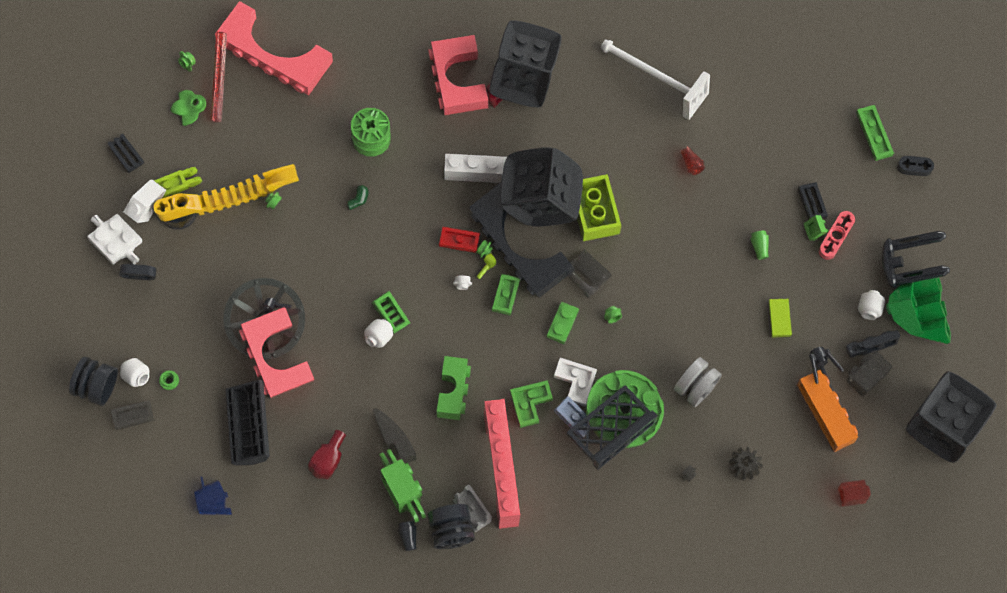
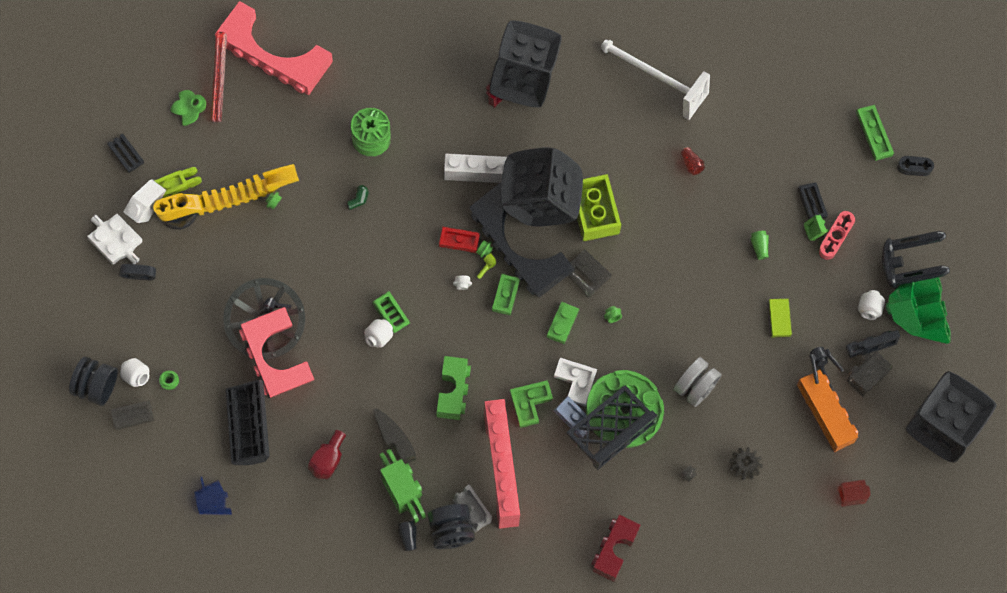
bright green plate [178,51,196,71] -> none
coral arch [428,35,488,115] -> none
none -> dark red arch [591,514,641,582]

